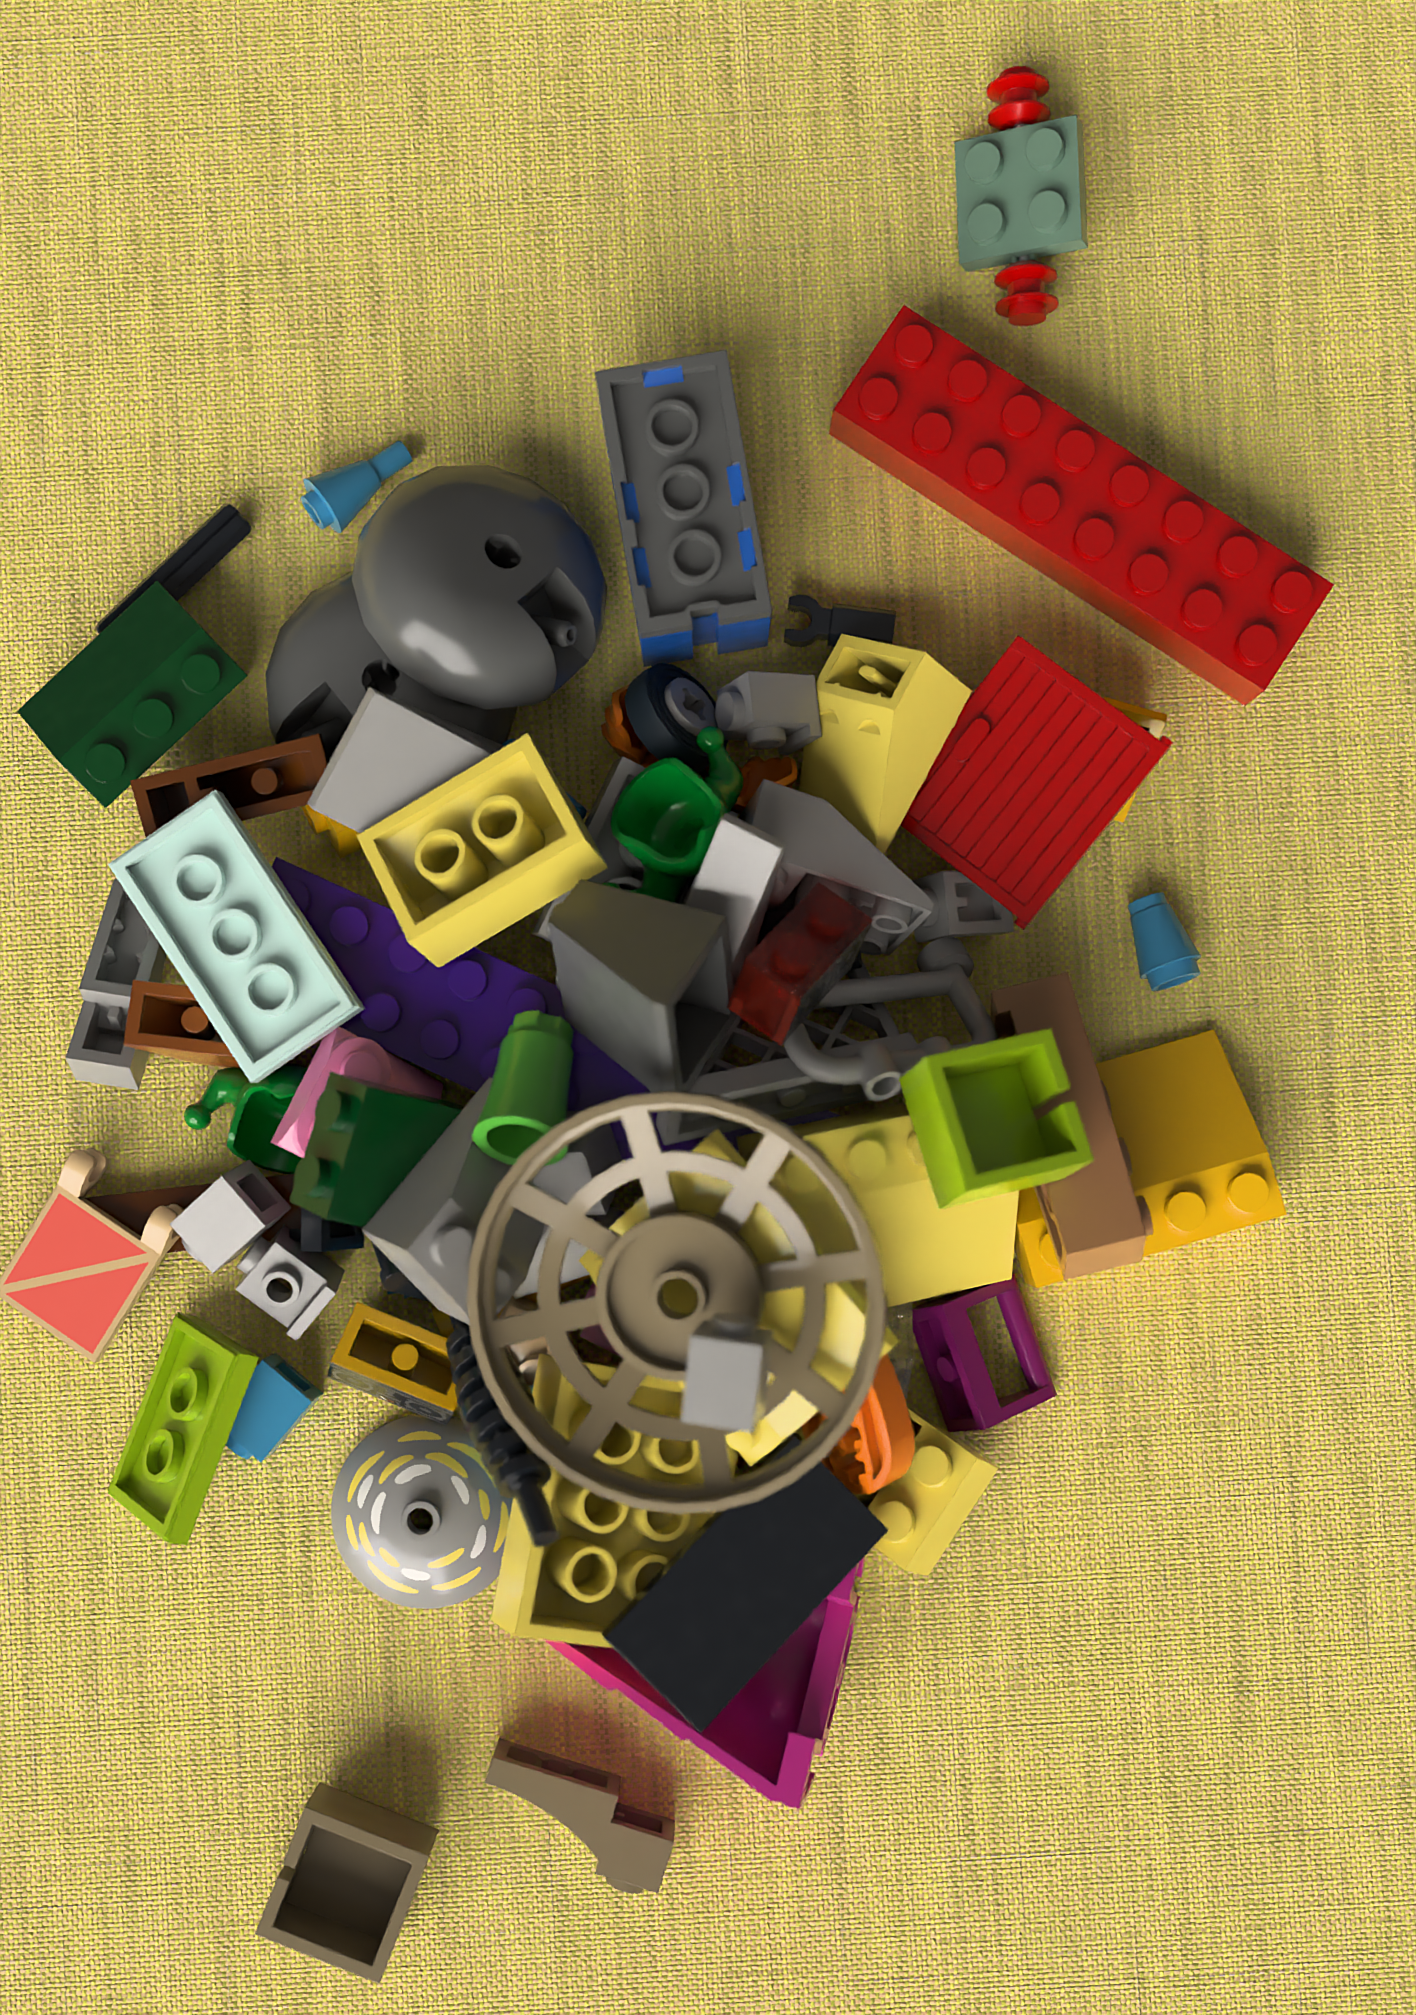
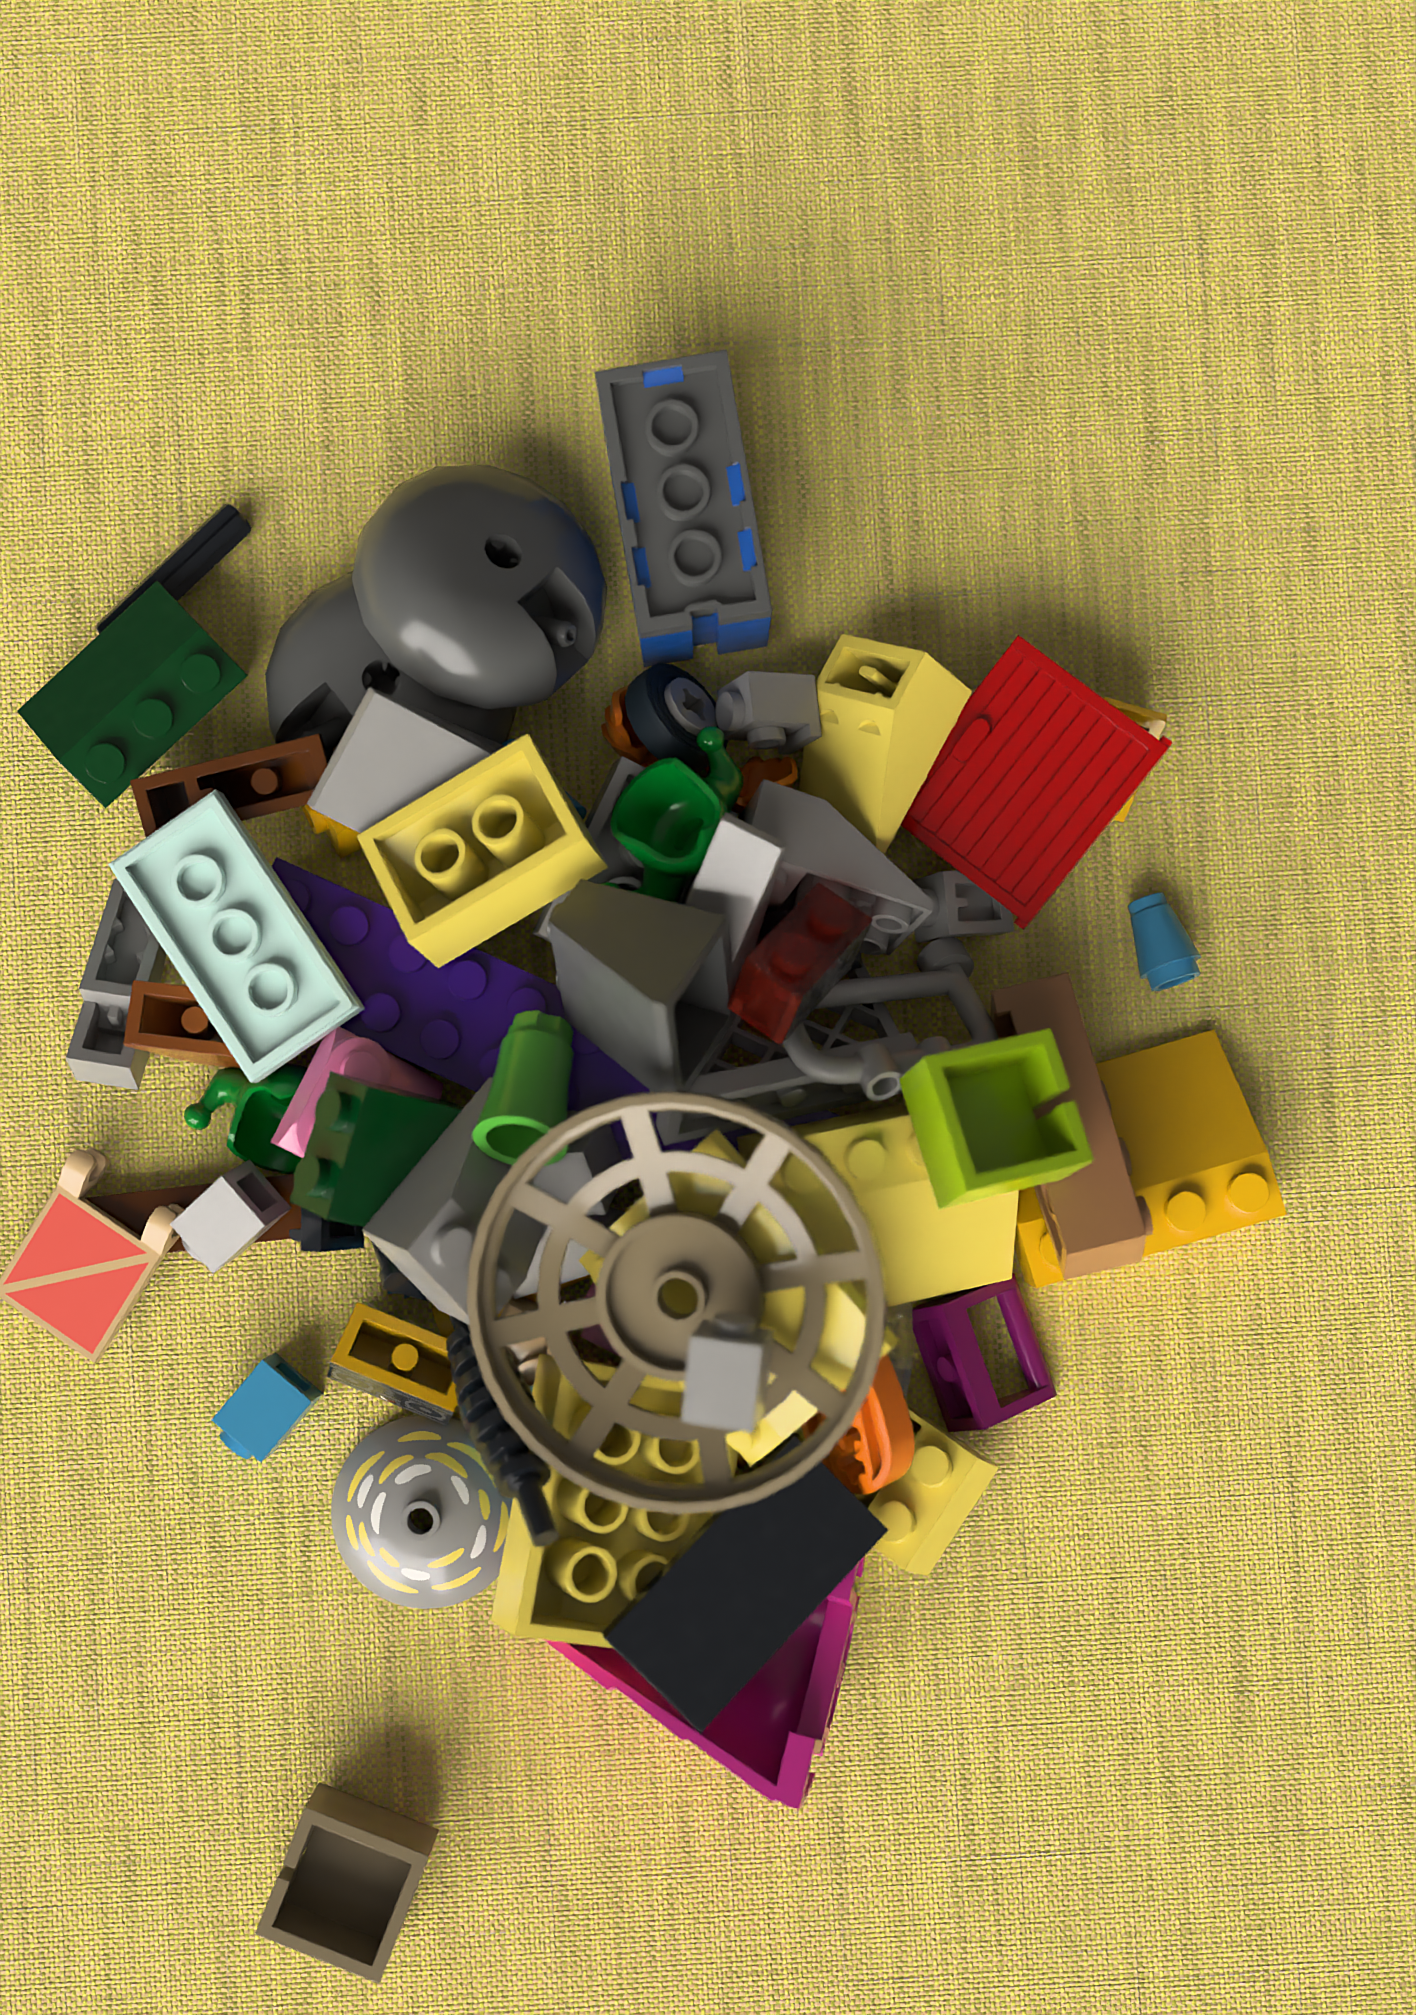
lime tile [108,1312,259,1545] -> none
light grey brick [236,1225,345,1341] -> none
dark azure cone [301,440,412,533] -> none
dark tan slope [485,1738,675,1894] -> none
black bar [784,595,896,647] -> none
red brick [829,305,1334,706] -> none
sand green plate [954,66,1088,327] -> none

